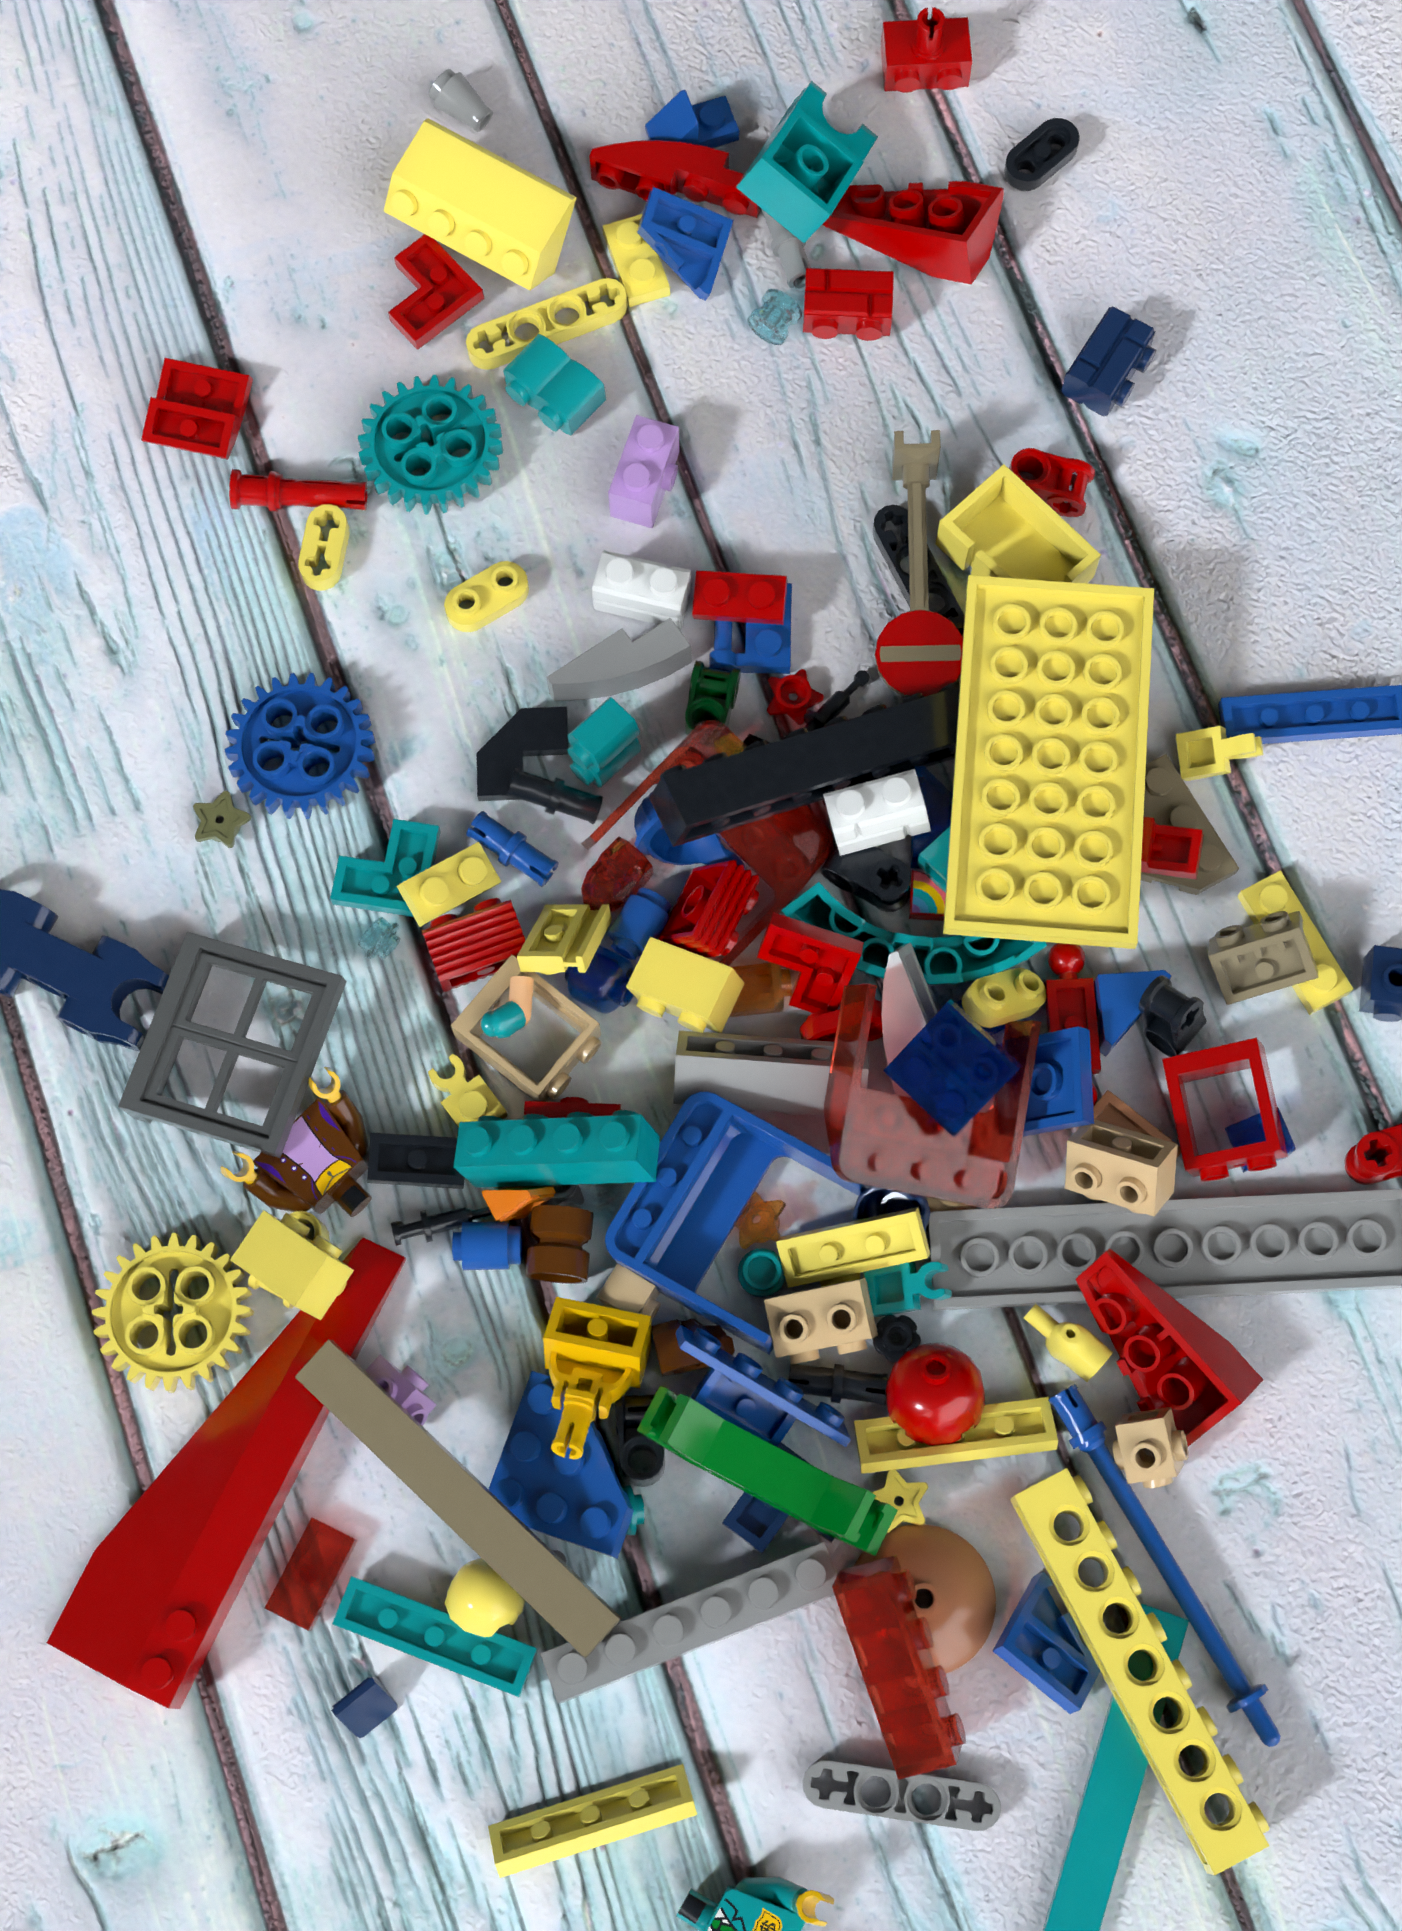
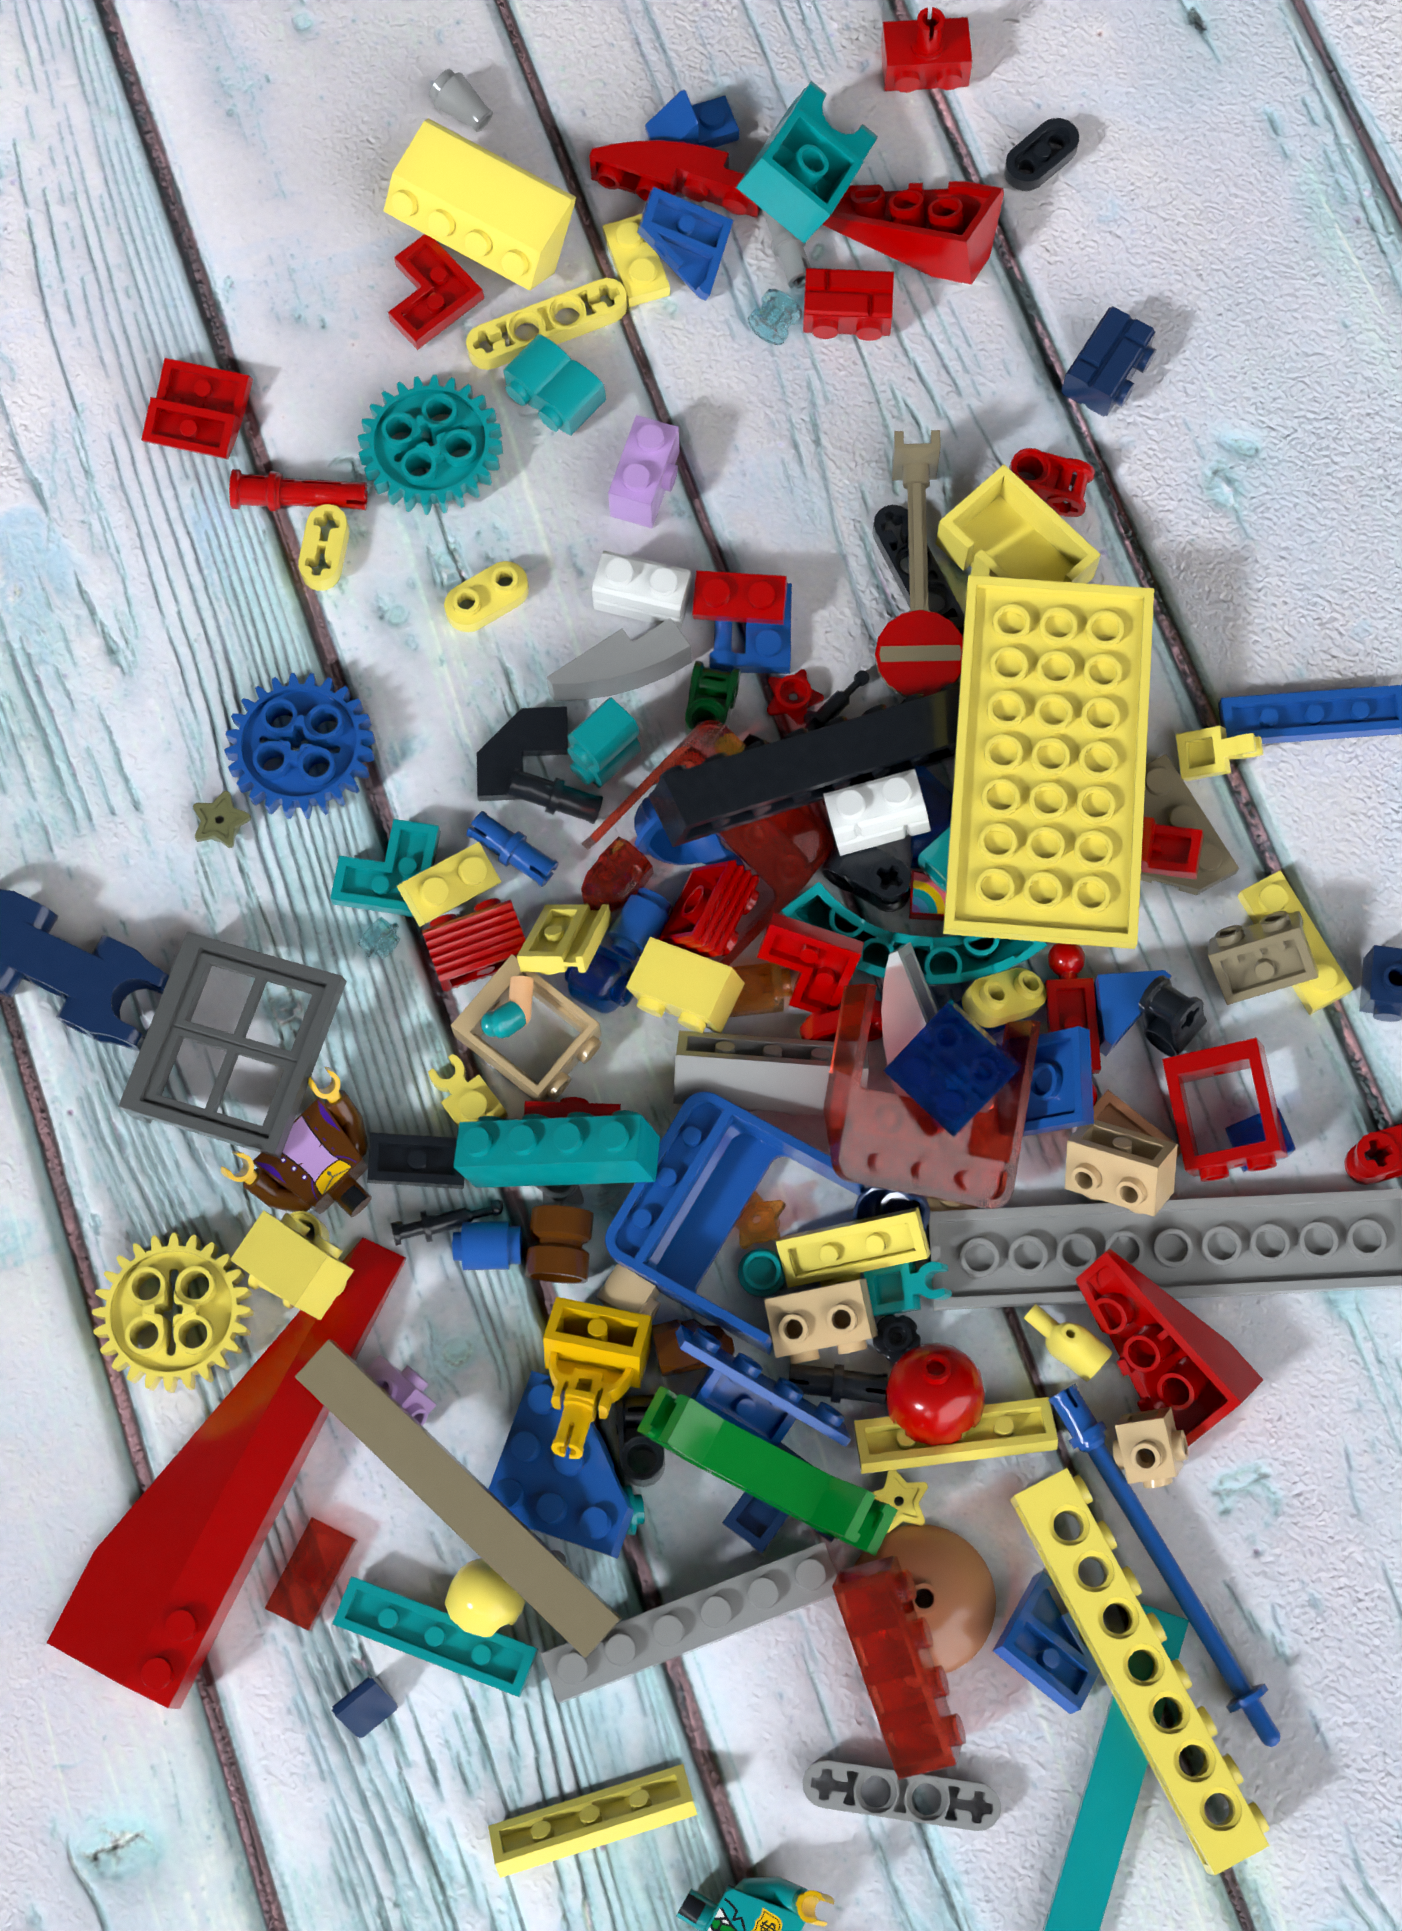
orange slope [482,1186,556,1222] -> none

